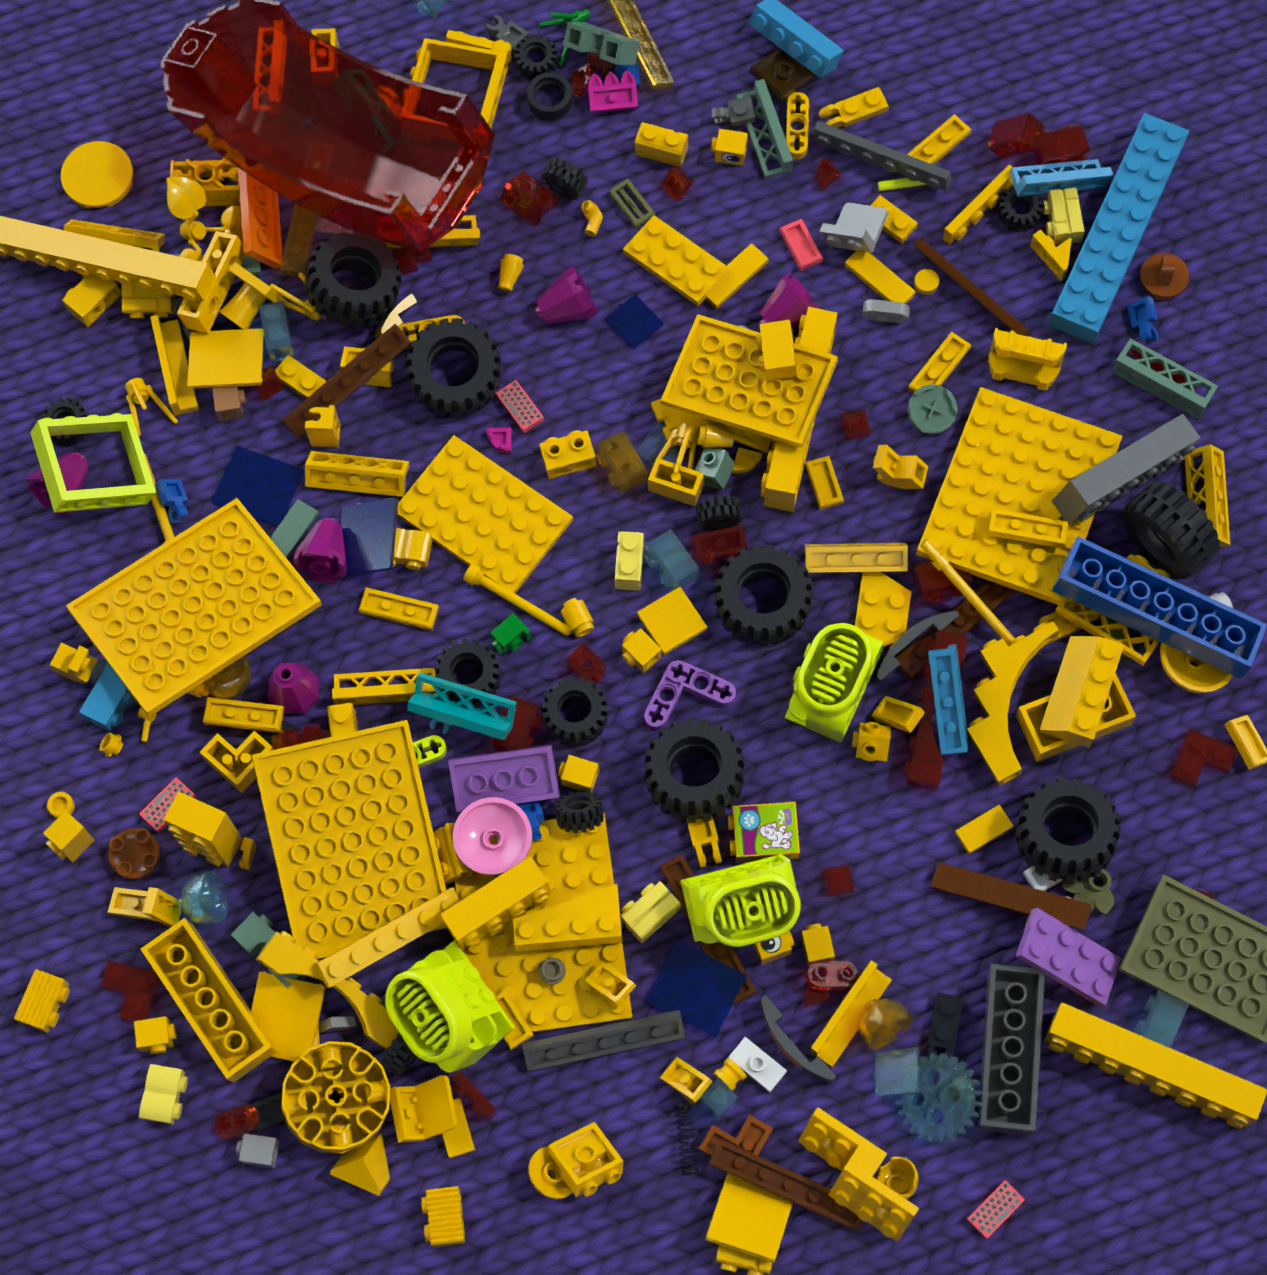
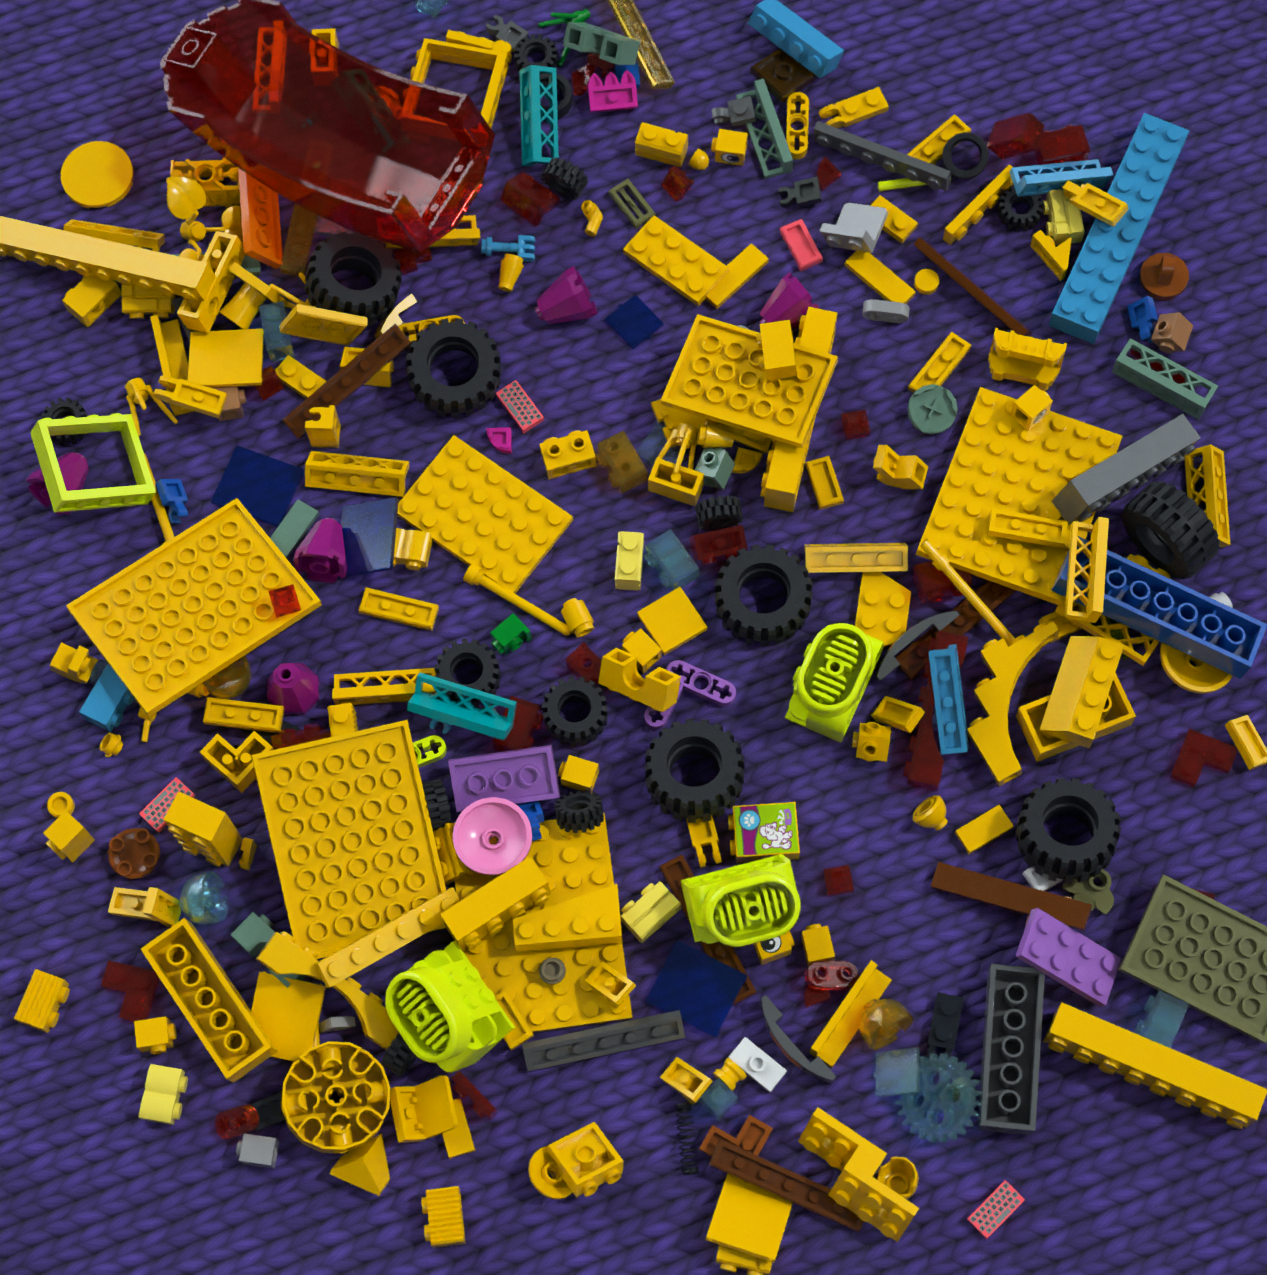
none -> yellow hinge [153,376,227,419]
none -> clear red tile [268,584,301,618]
none -> yellow tile [280,304,367,346]
none -> black tyre [422,780,451,830]
none -> dark azure hinge [481,235,535,262]
none -> teal fence [520,65,559,166]
none -> yellow arch [598,648,681,712]
none -> yellow hinge [689,149,709,170]
none -> pearl dark grey plate [778,177,822,208]
none -> yellow brick [913,796,948,831]
none -> black tyre [942,132,989,179]
none -> yellow brick [1010,385,1053,431]
none -> yellow hinge [1062,180,1128,227]
none -> yellow fence [1065,517,1109,623]
none -> medium nougat brick [1151,312,1193,353]

